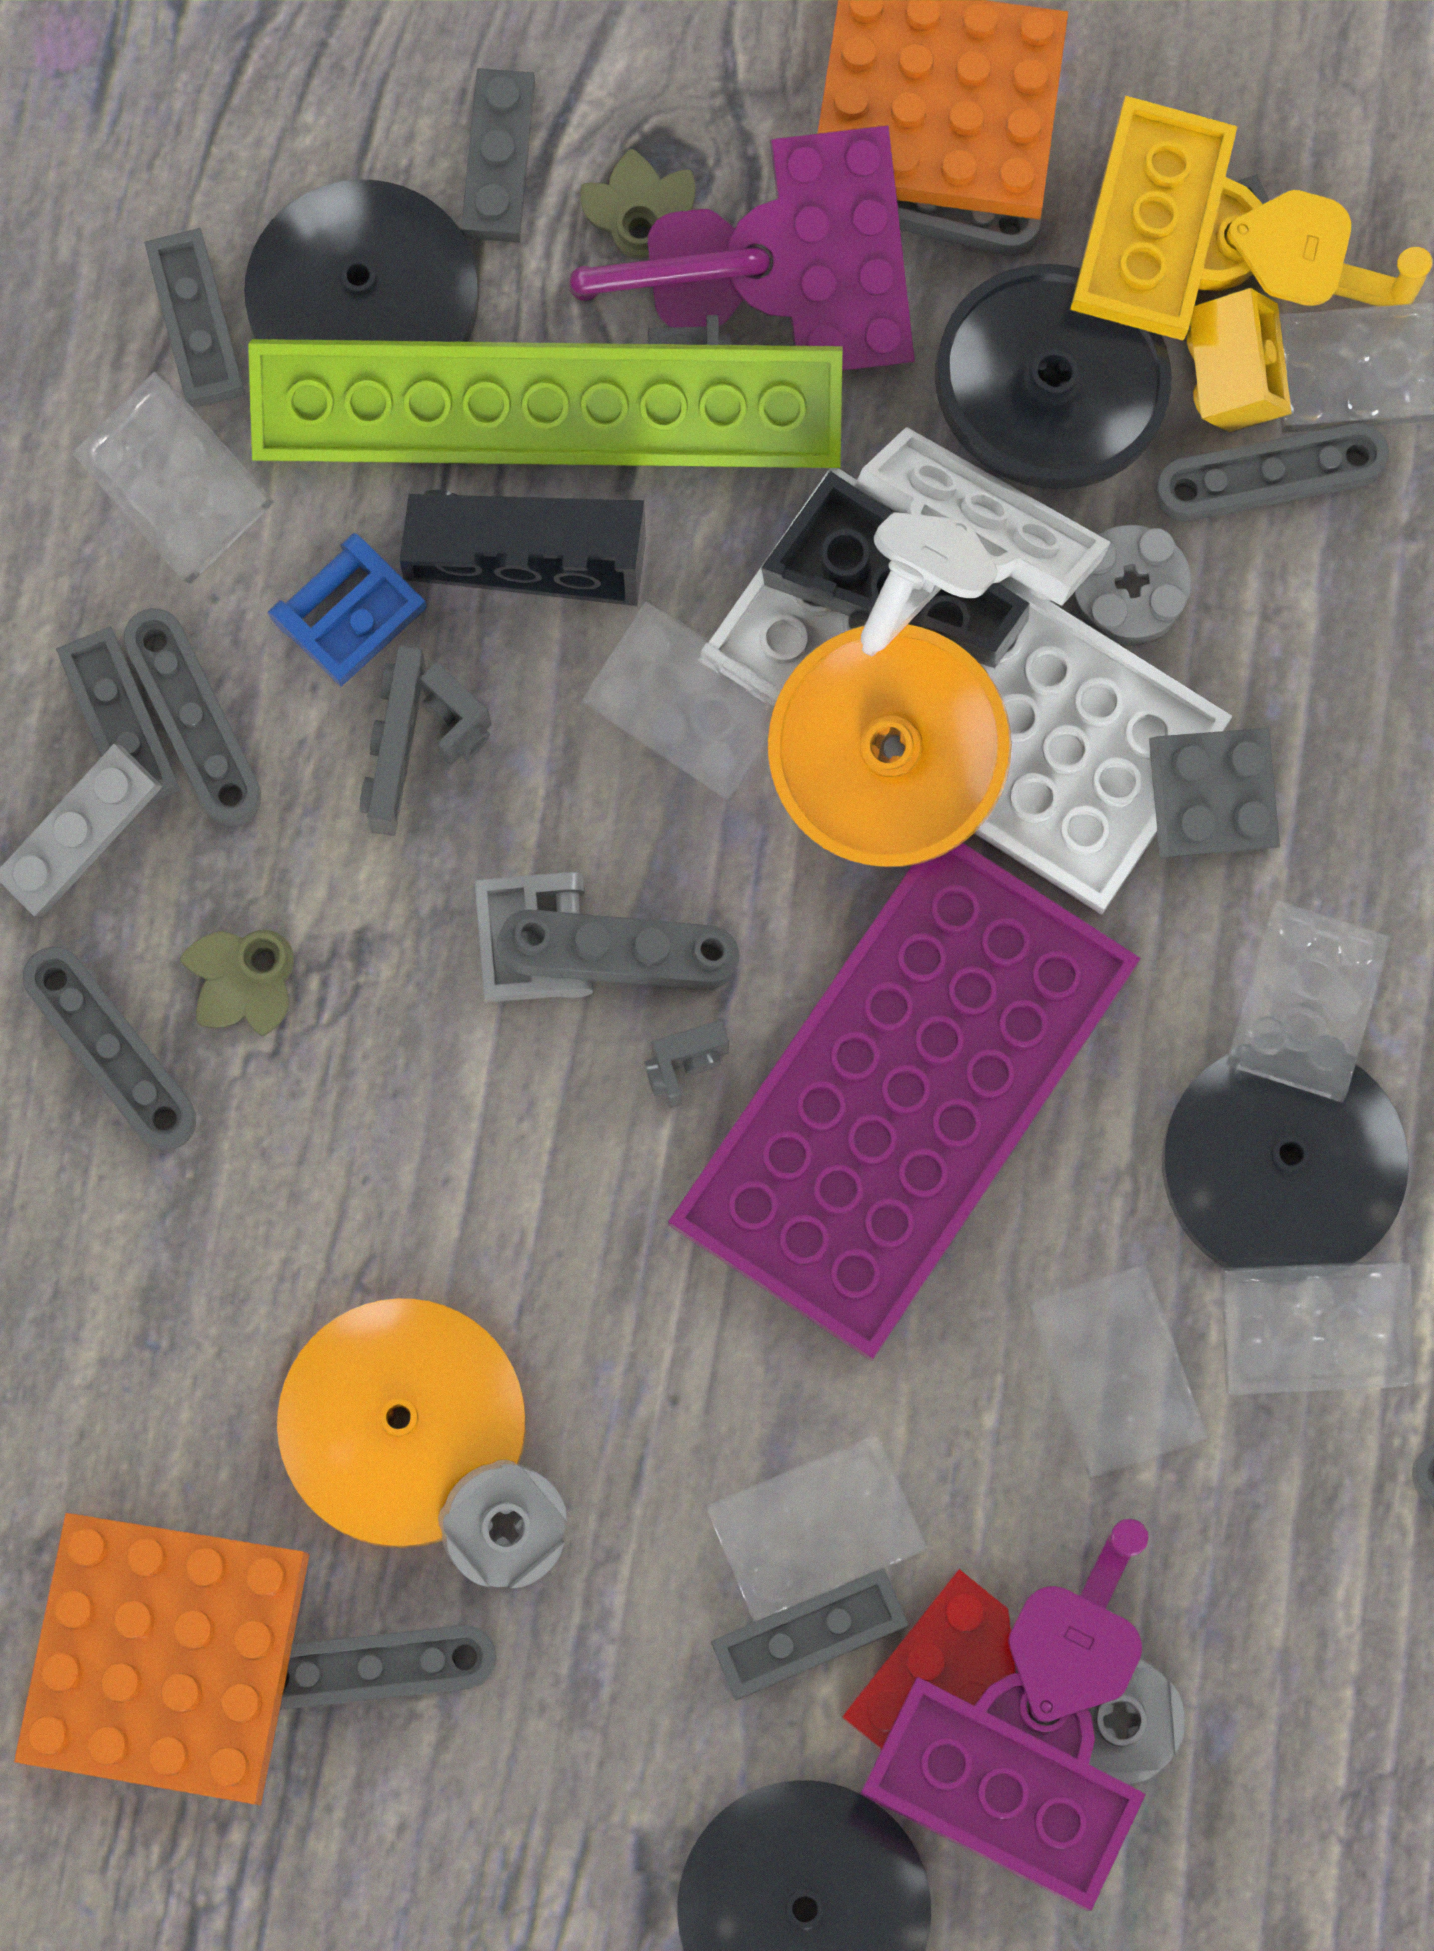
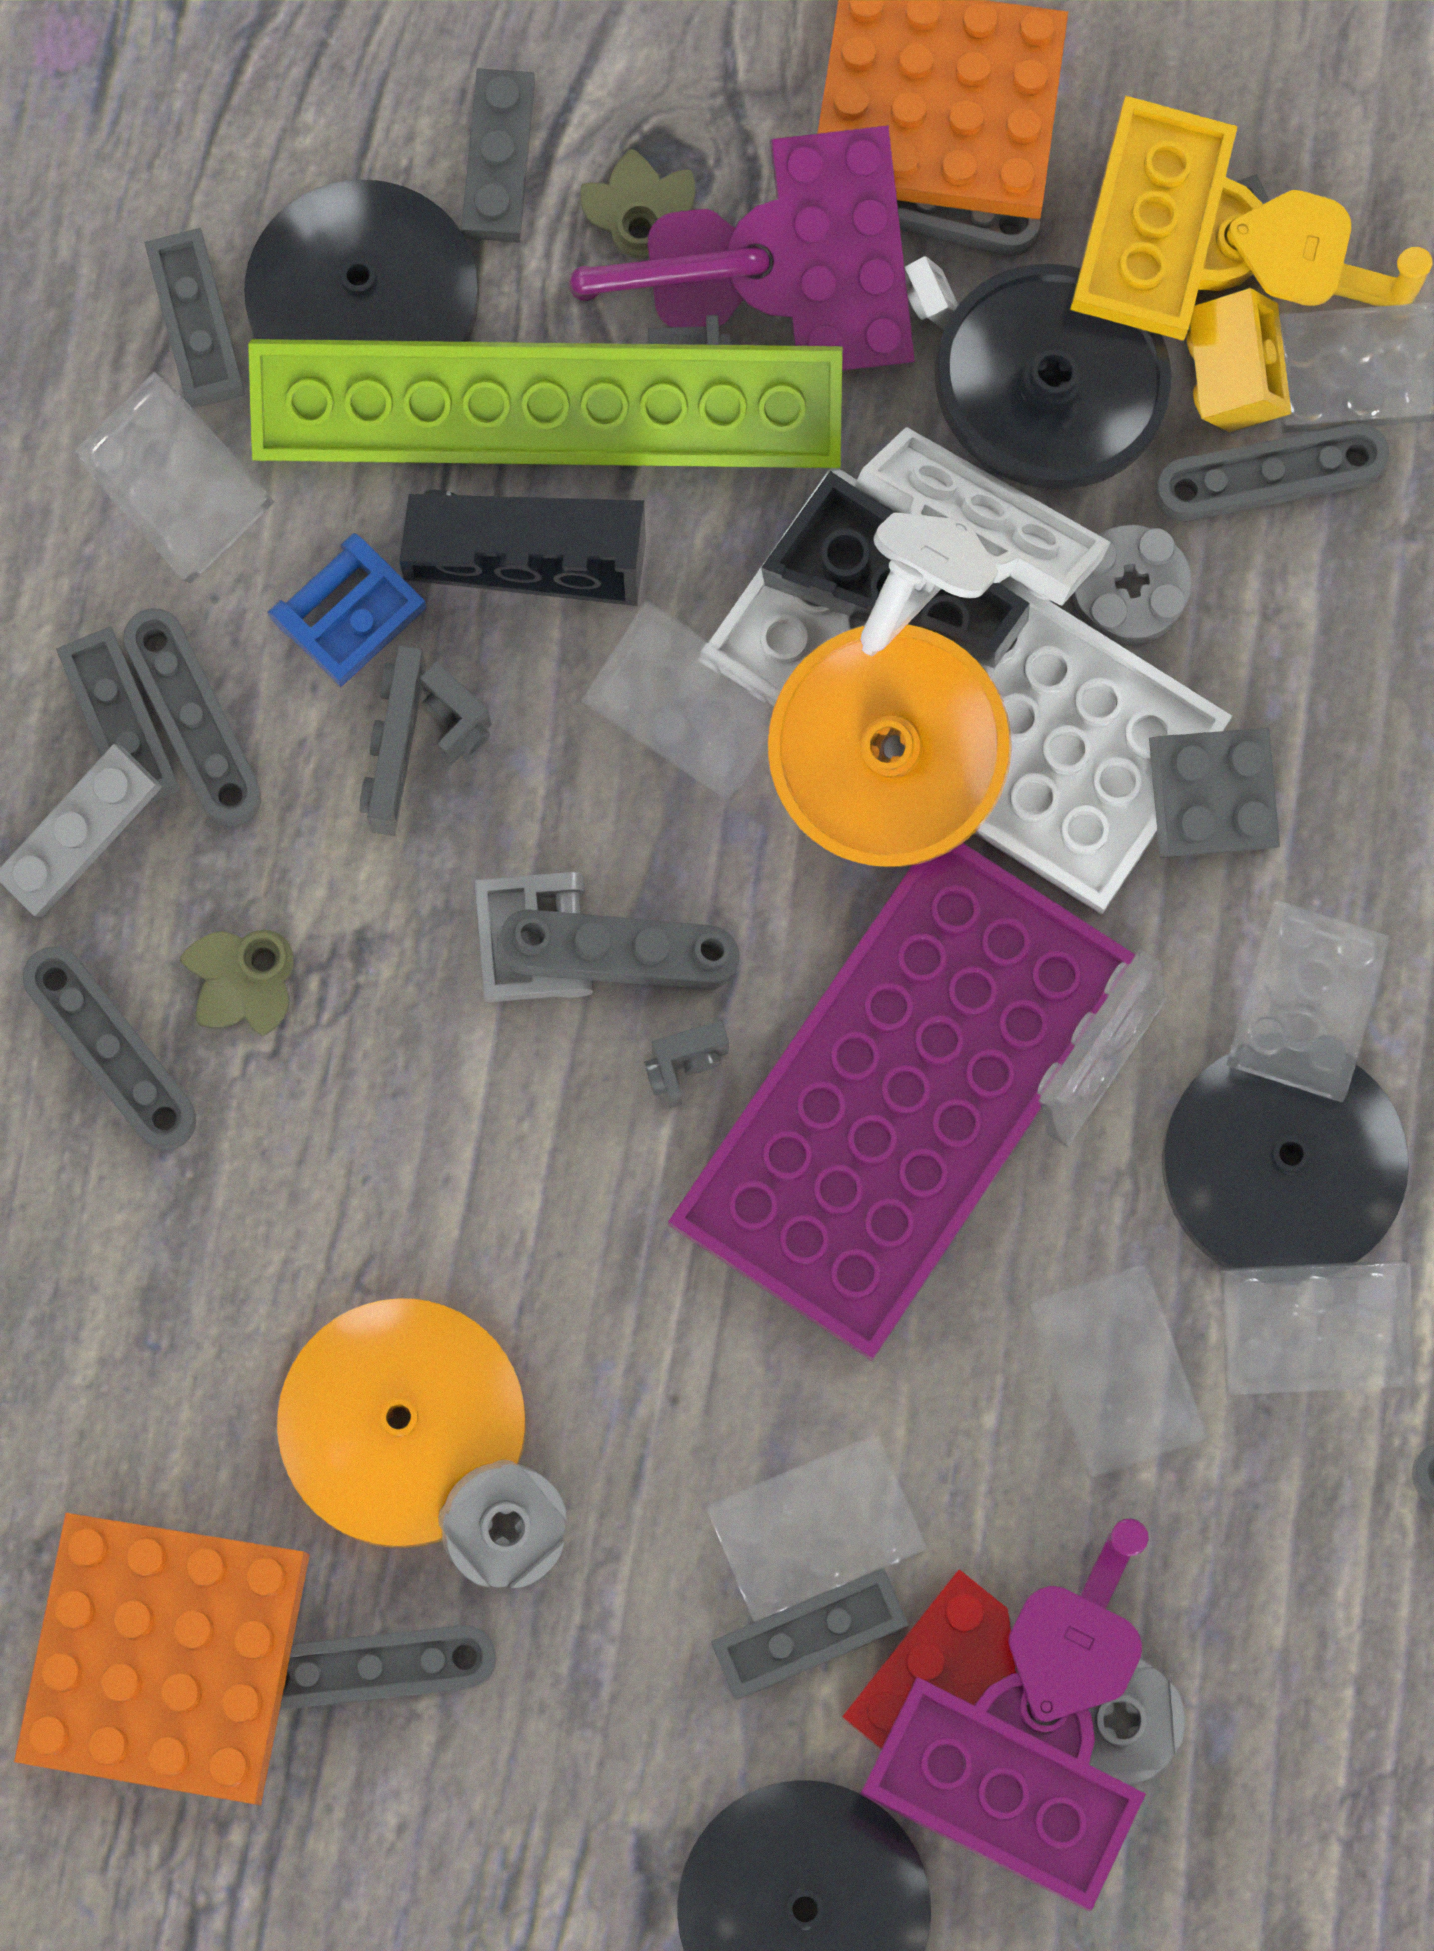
none -> white plate [905,256,958,330]
none -> clear plate [1037,950,1166,1147]

